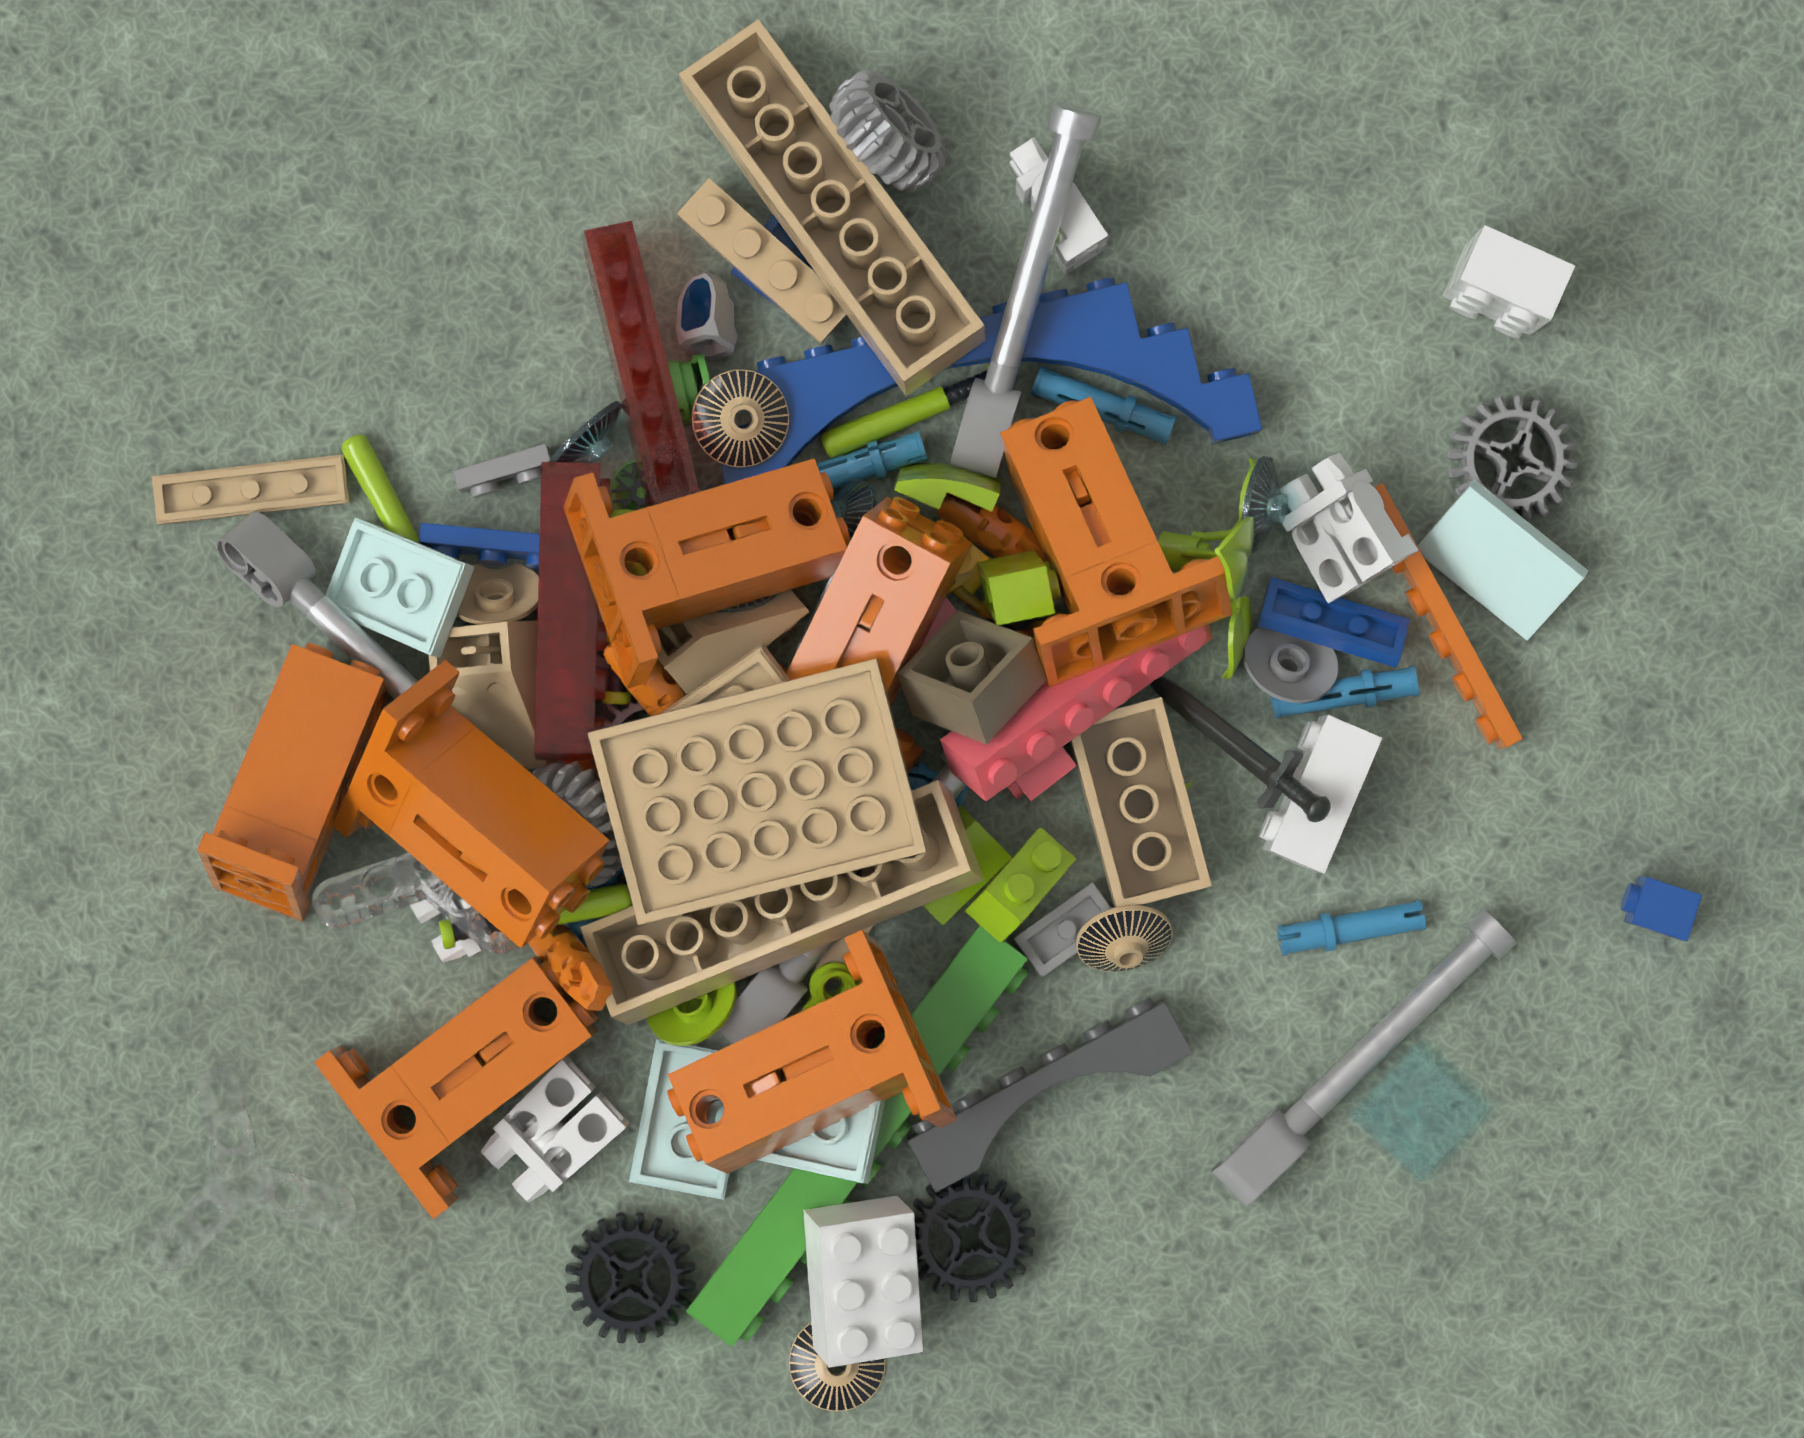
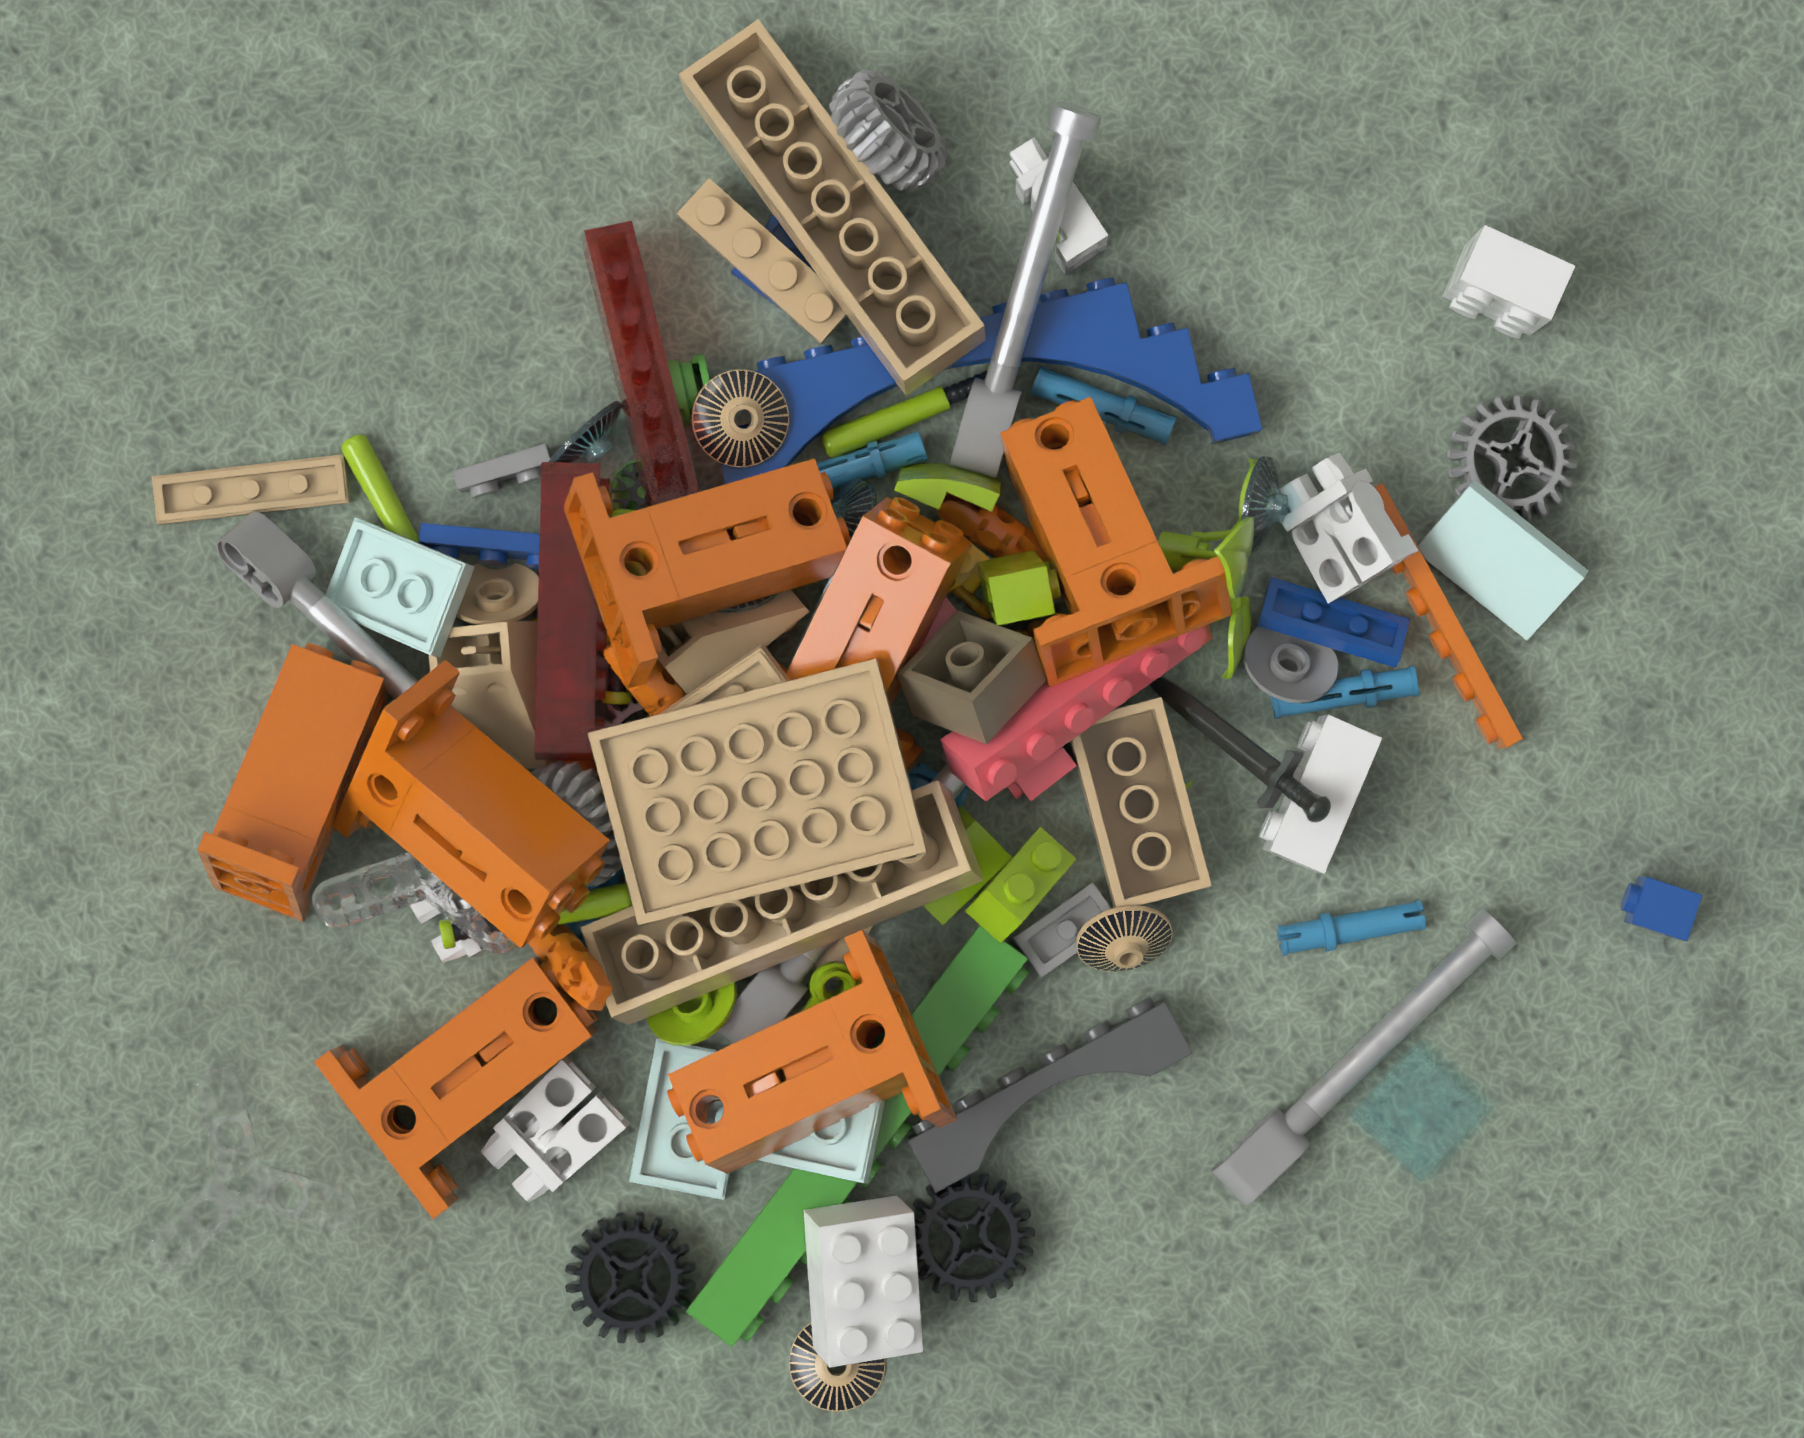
light grey rock [676,272,738,360] -> none

